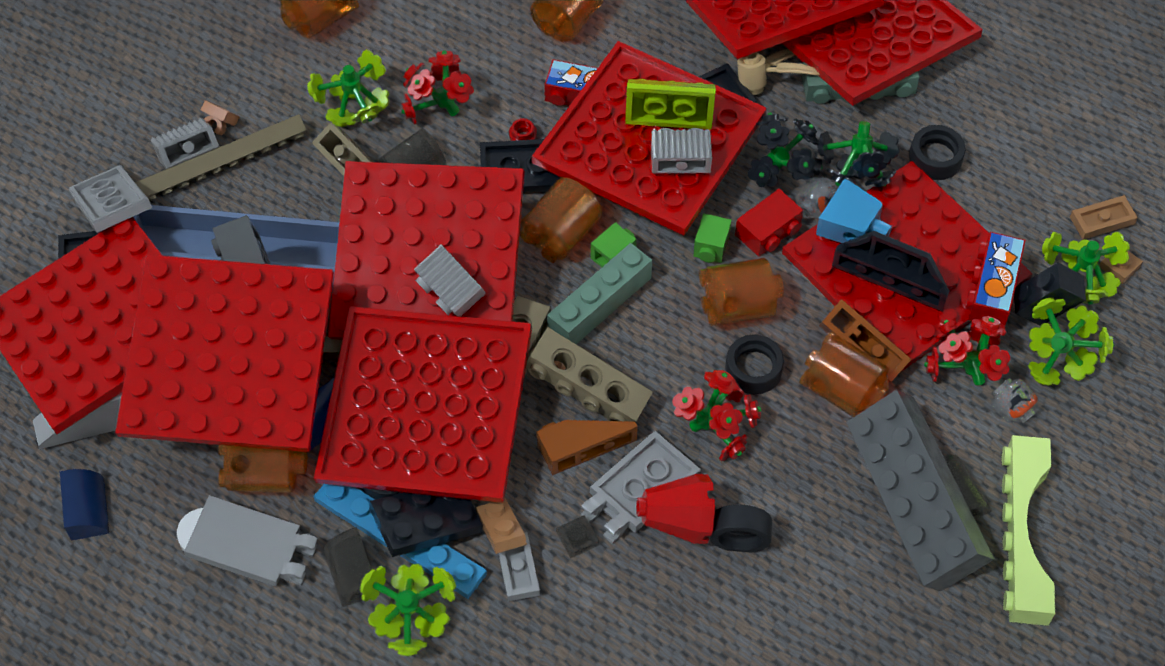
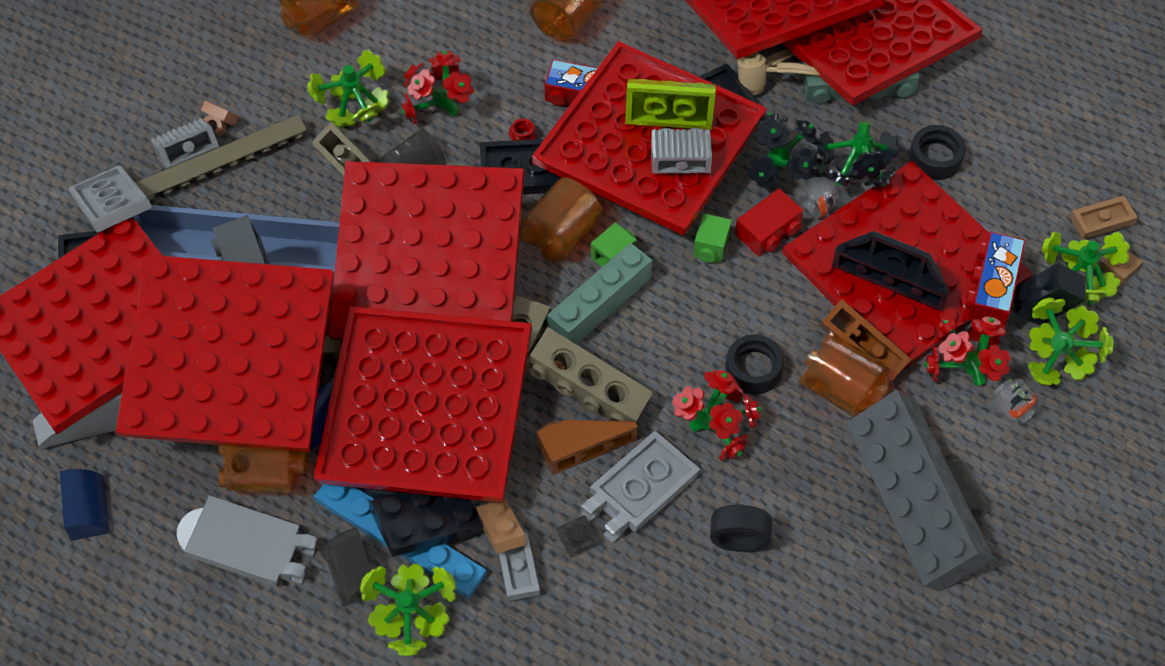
light grey brick [414,245,485,317] -> none
red cone [636,474,715,544] -> none
clear orange cylinder [699,258,784,326] -> none
dark azure torso [816,179,892,243] -> none
yellowish green arch [1002,435,1055,626] -> none

